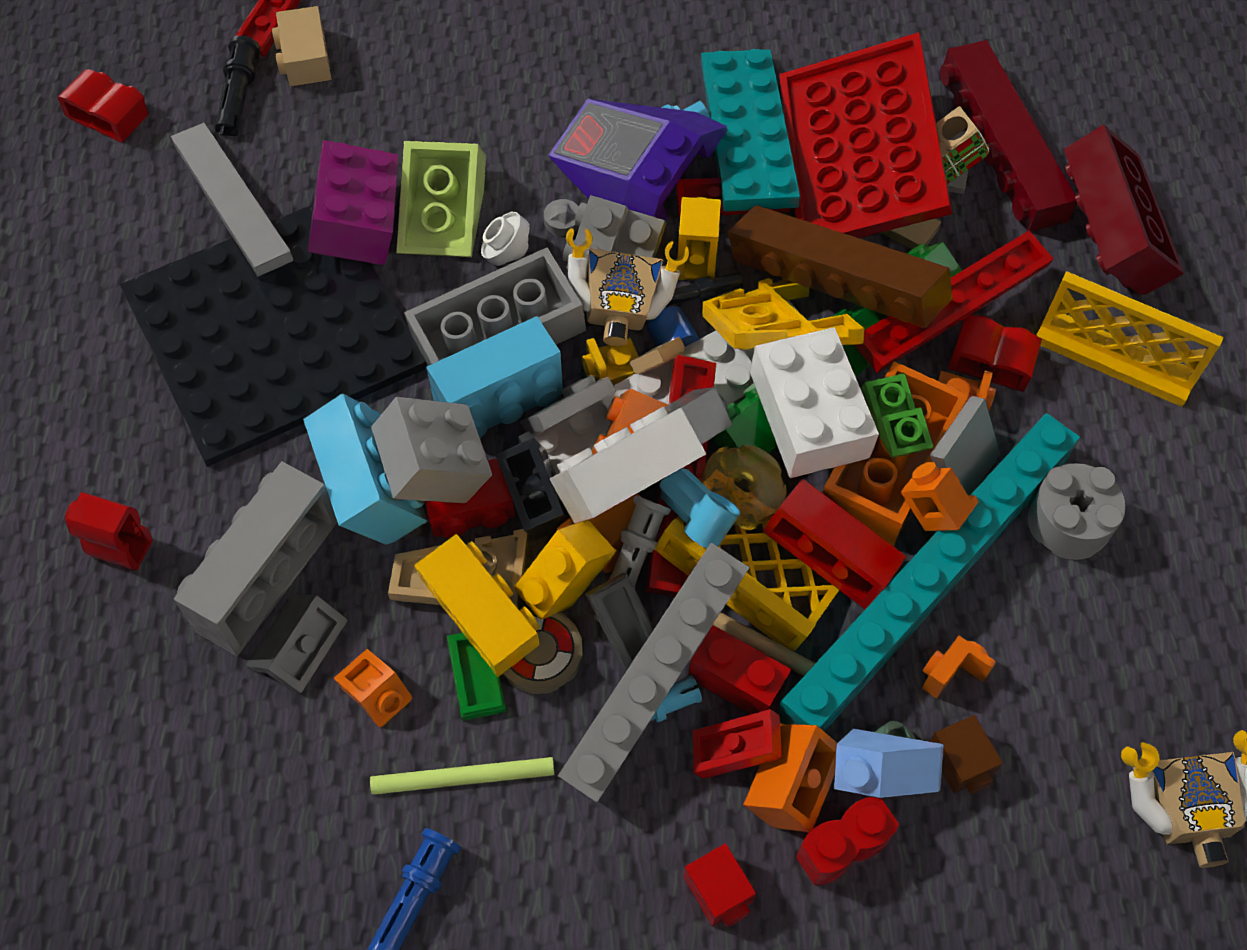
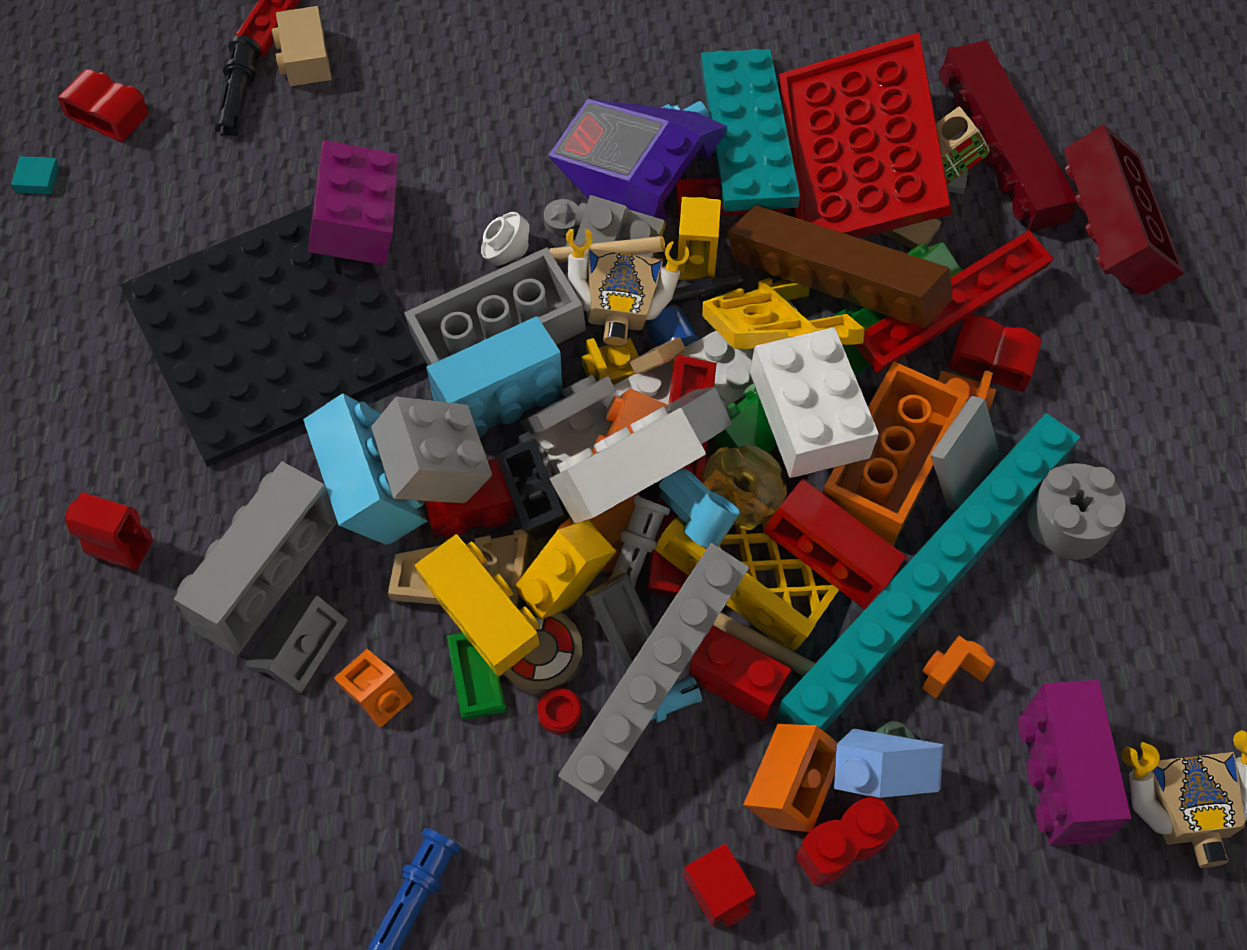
light grey tile [171,123,294,276] -> none
yellowish green bar [370,757,554,795] -> none
yellowish green slope [396,141,486,258] -> none
red plate [692,709,782,779] -> none
bright green slope [862,373,933,458] -> none
orange brick [901,462,979,531] -> none
reddish brown brick [929,715,1003,794] -> none
yellow fence [1037,271,1224,407] -> none
none -> teal tile [11,156,60,194]
none -> red tile [537,688,582,735]
none -> tan bar [549,236,665,263]
none -> magenta brick [1018,680,1131,846]

